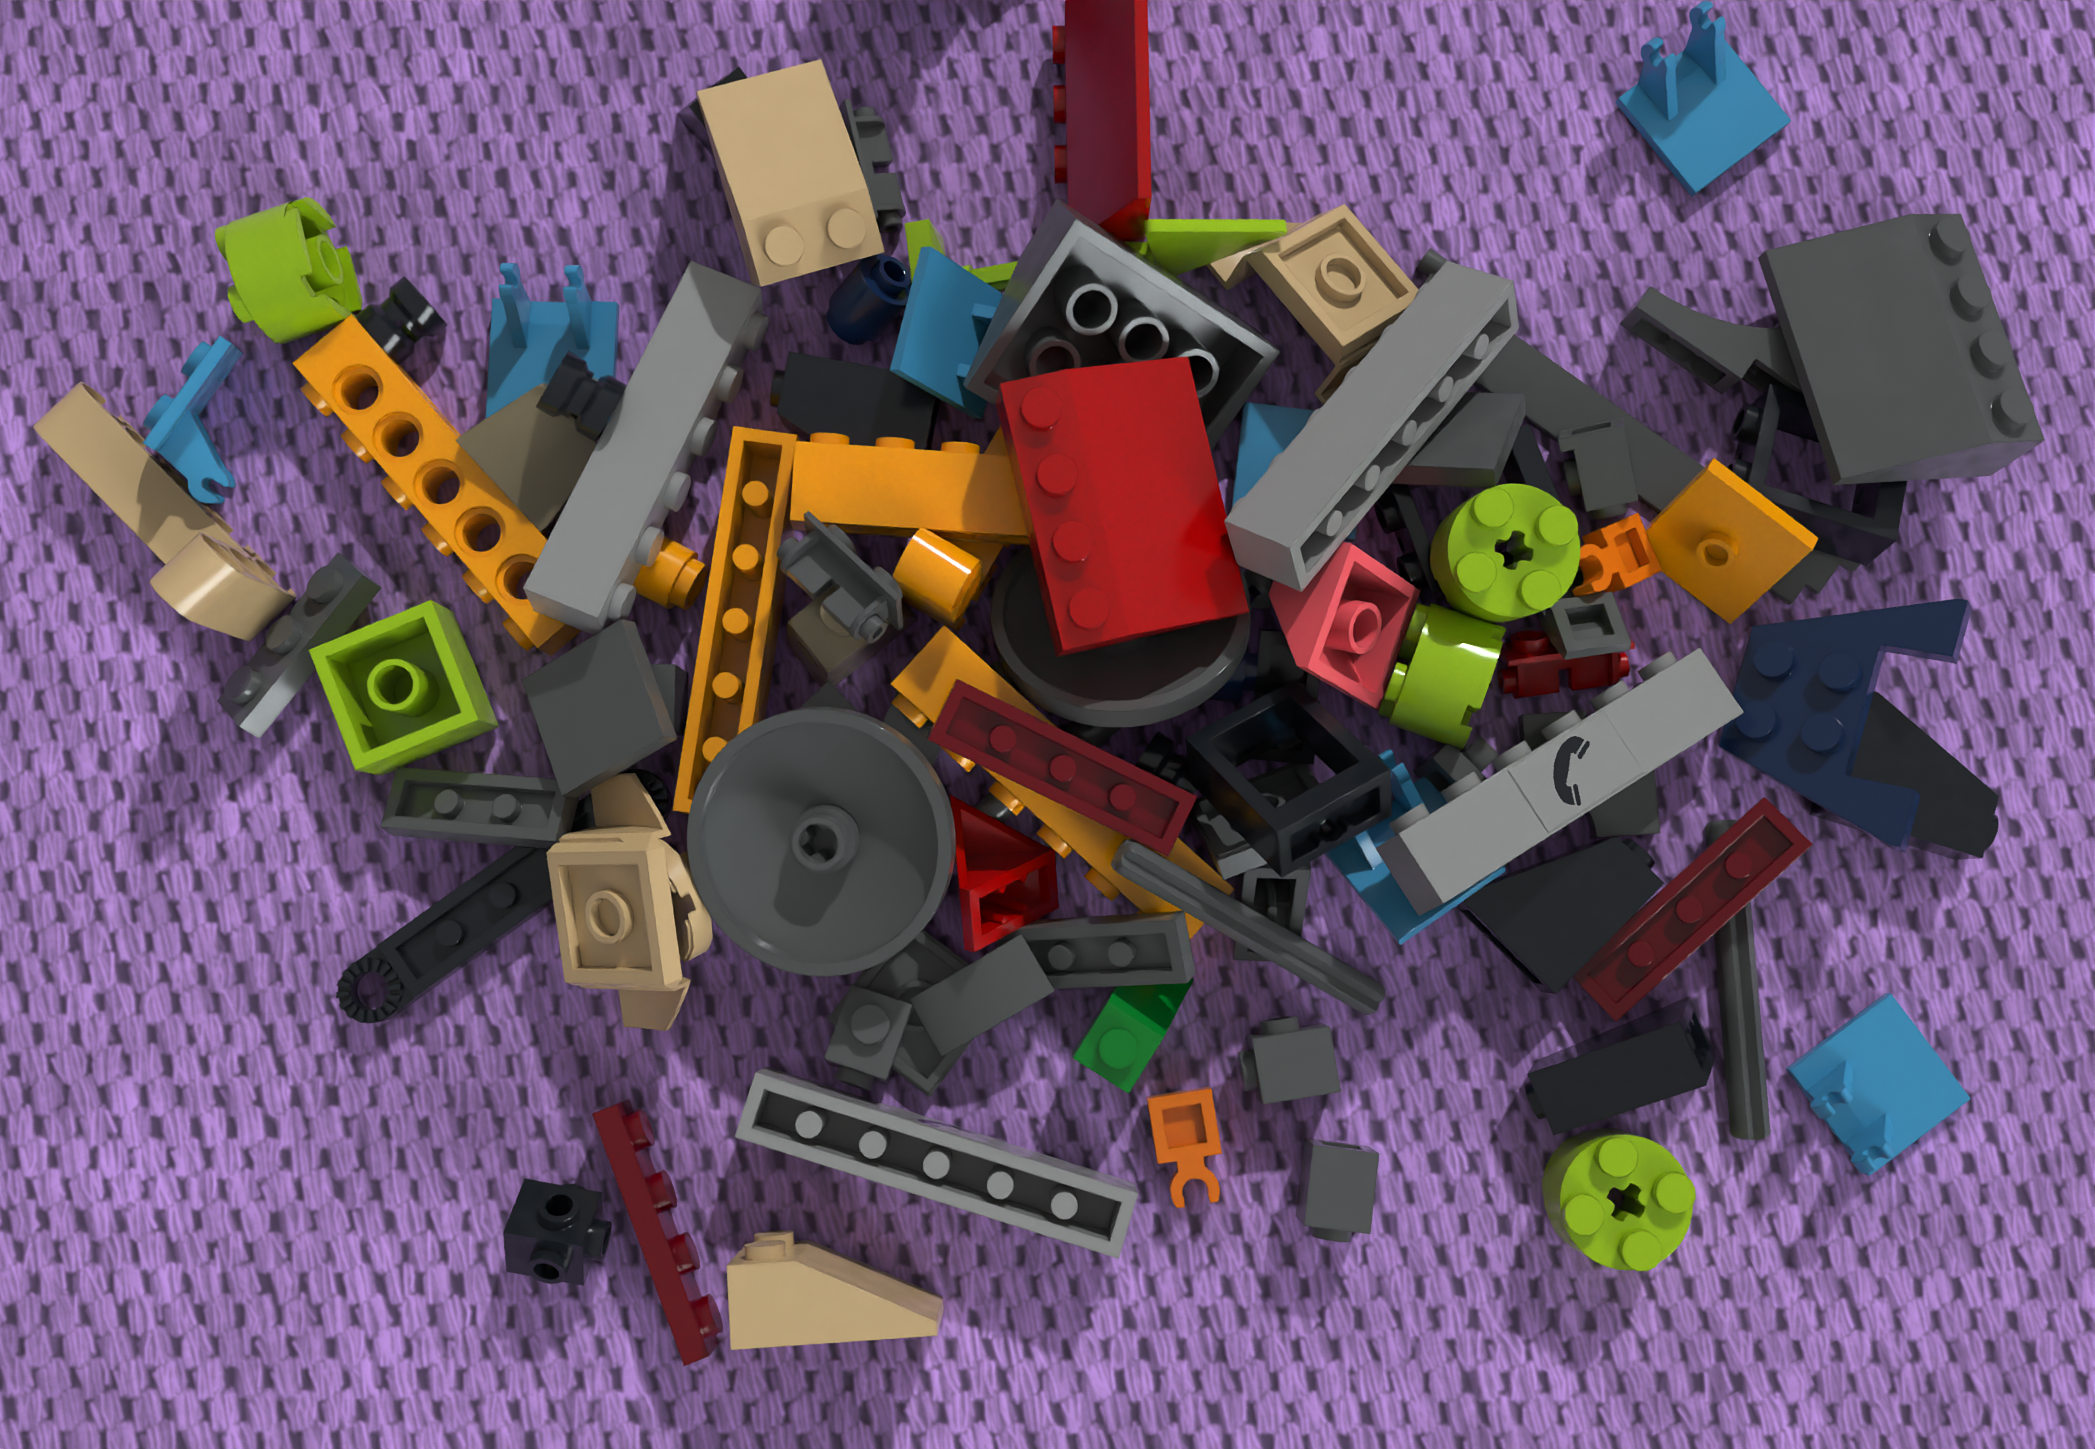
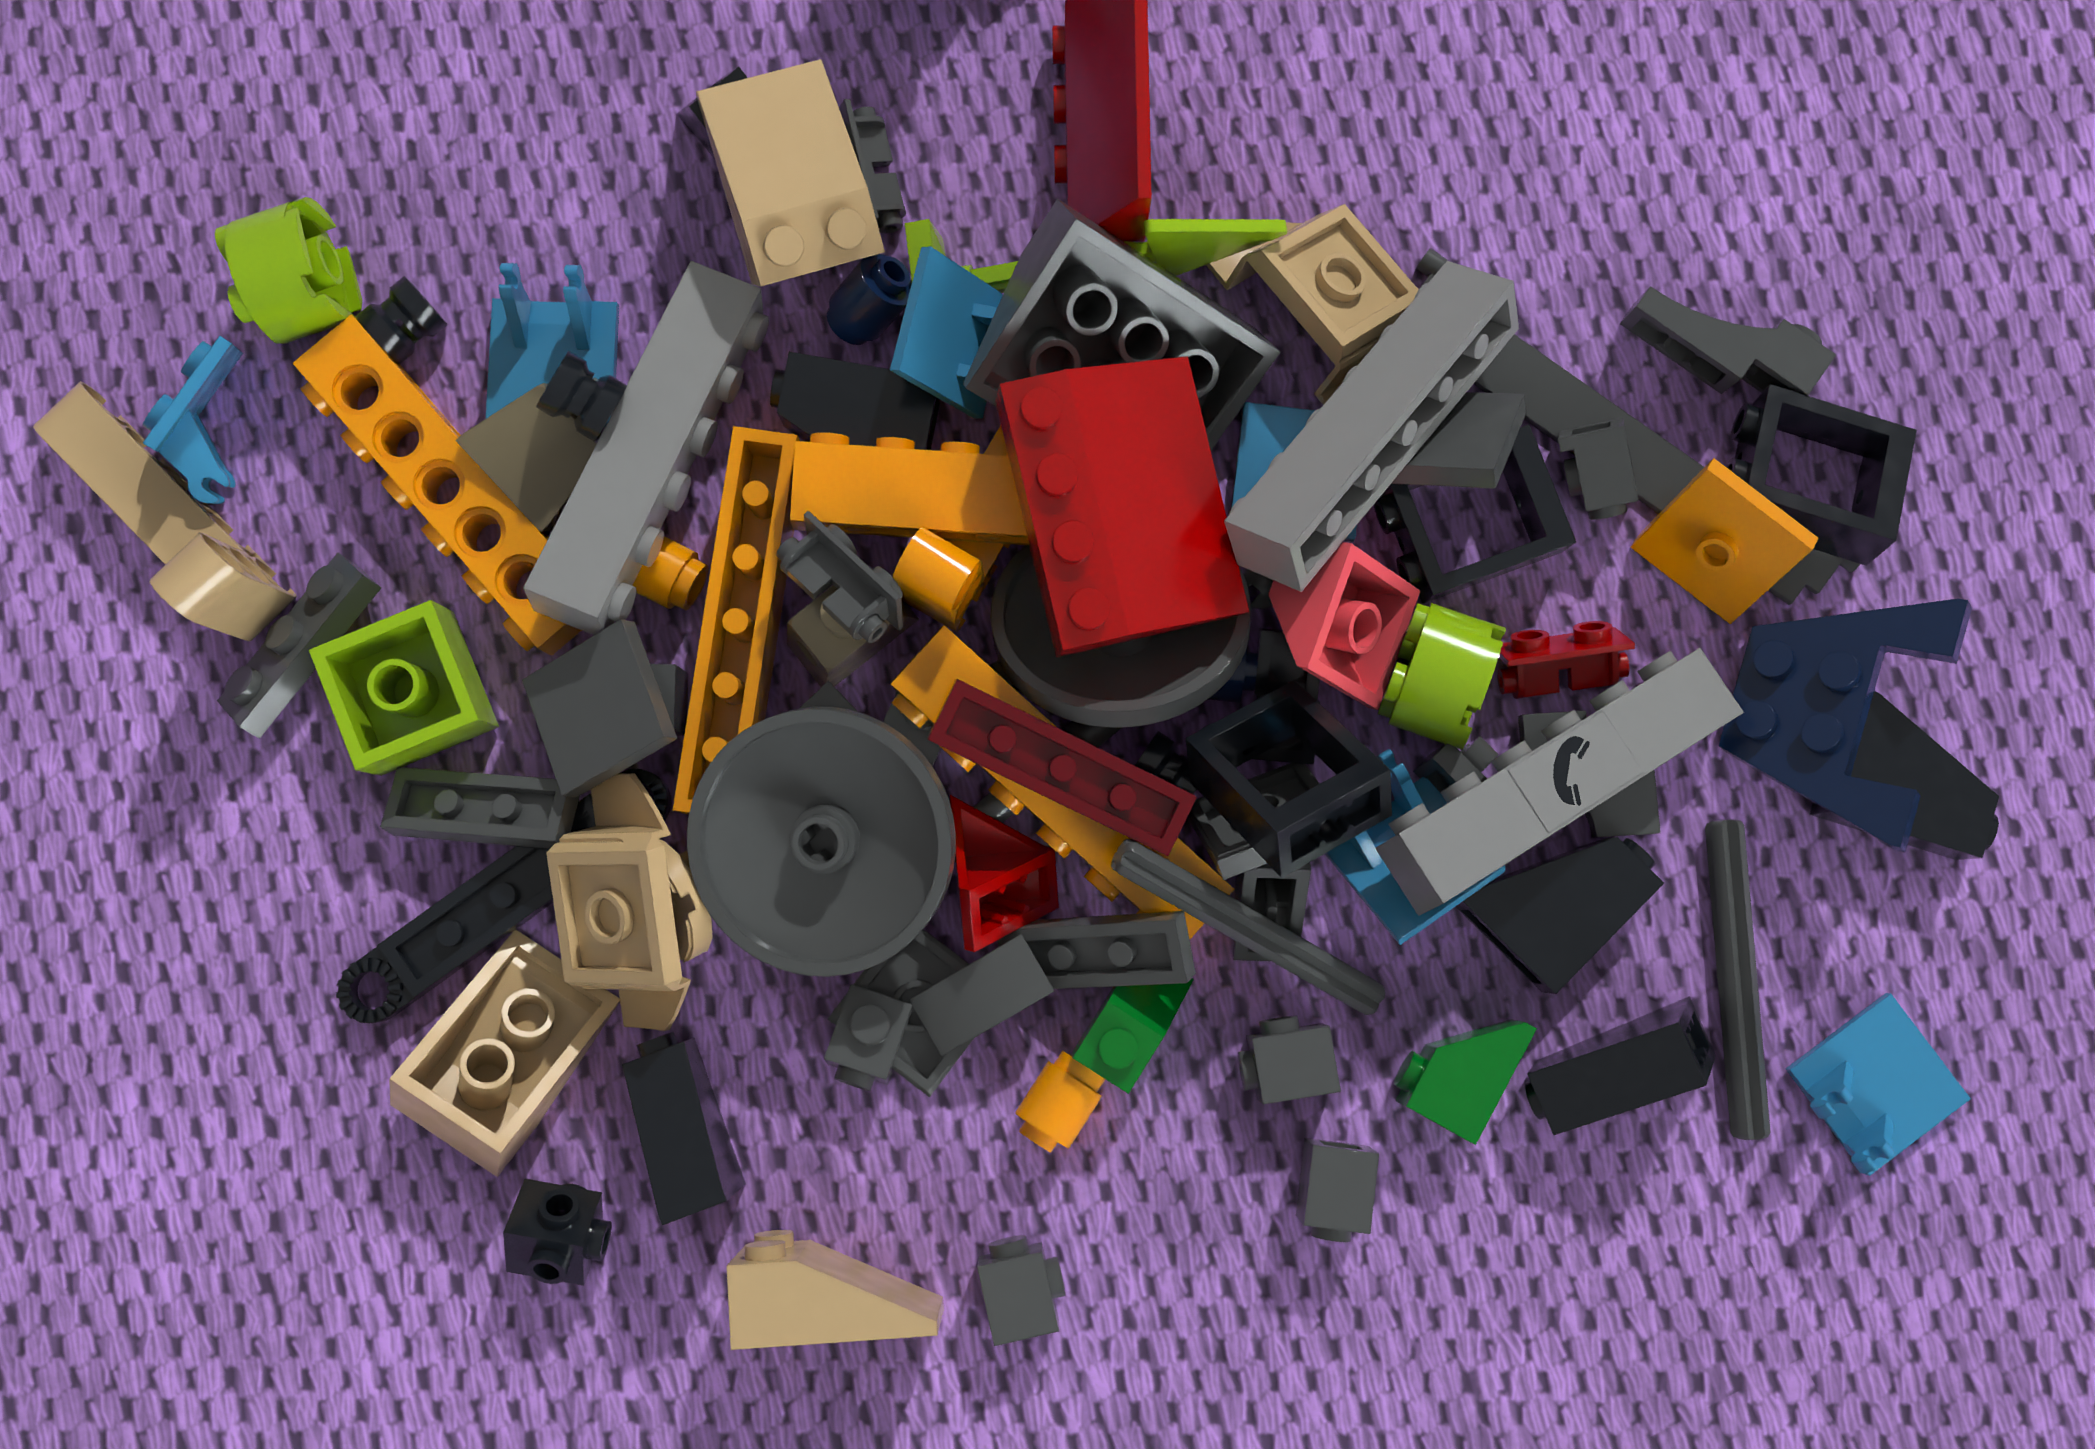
dark red plate [592,1099,723,1366] -> none
light grey brick [735,1067,1138,1259] -> none
orange plate [1146,1086,1222,1208] -> none
lime brick [1430,484,1580,623] -> none
dark grey slope [1536,567,1631,660] -> none
lime brick [1542,1128,1696,1271] -> none
orange plate [1572,513,1662,597] -> none
dark red plate [1573,797,1813,1022] -> none
dark azure plate [1615,0,1791,197] -> none
dark grey slope [1758,214,2045,485] -> none
none -> tan slope [389,930,621,1177]
none -> black slope [622,1031,746,1225]
none -> dark grey brick [977,1235,1066,1346]
none -> light orange brick [1015,1050,1105,1153]
none -> green slope [1394,1019,1537,1145]

